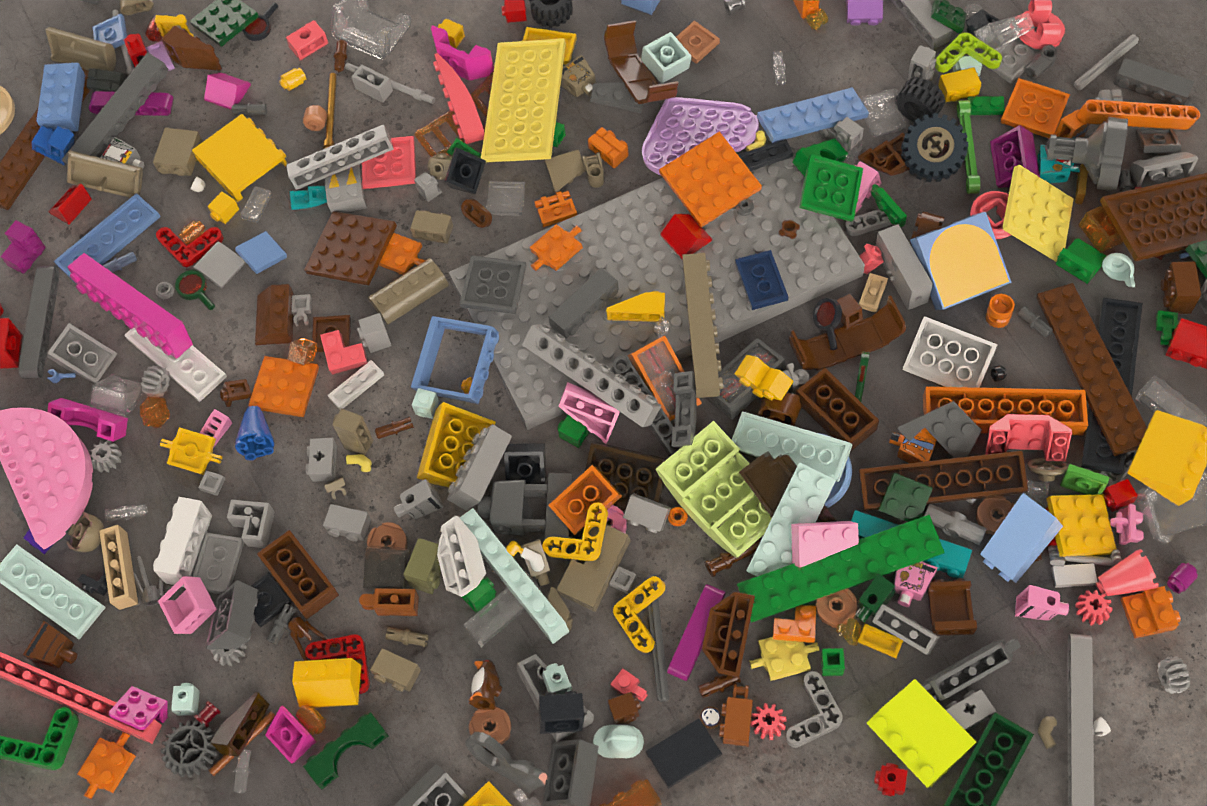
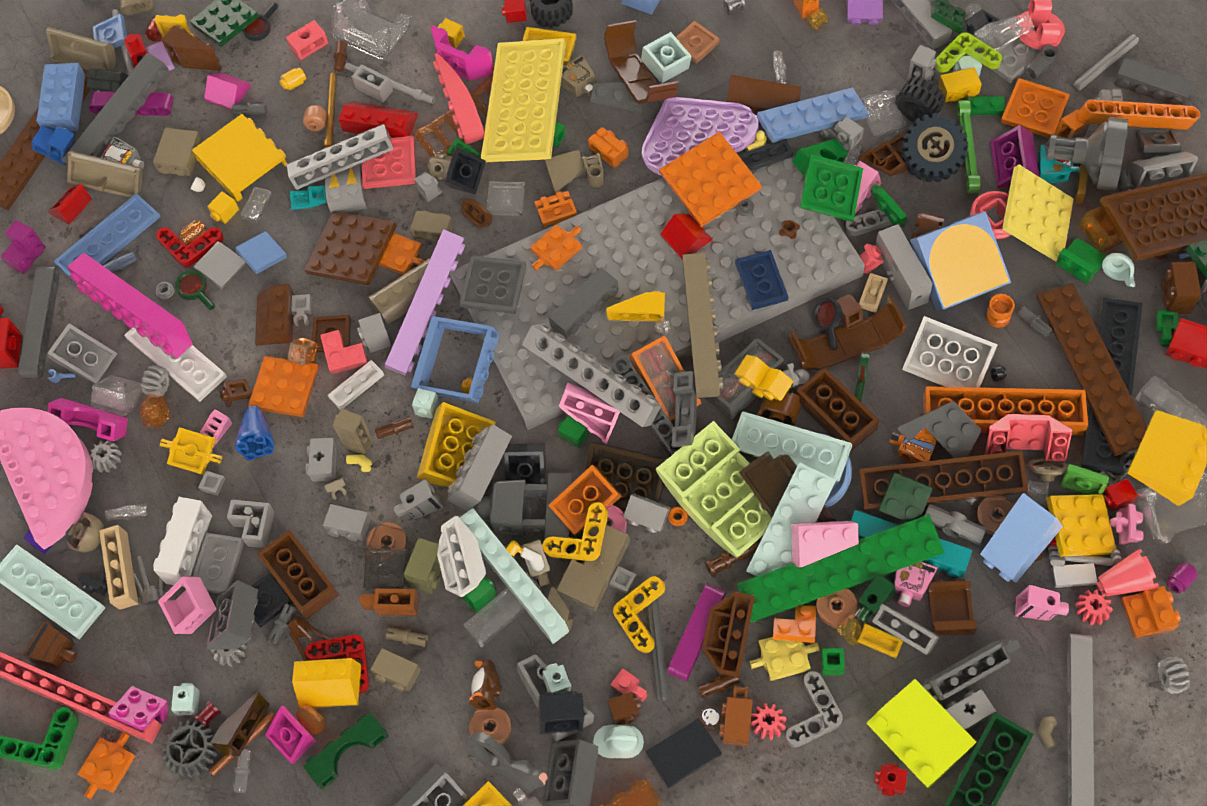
white hinge [1093,717,1111,736] -> none
none -> red slope [338,101,418,138]
none -> lavender brick [385,229,465,376]
none -> reddish brown slope [726,75,801,115]

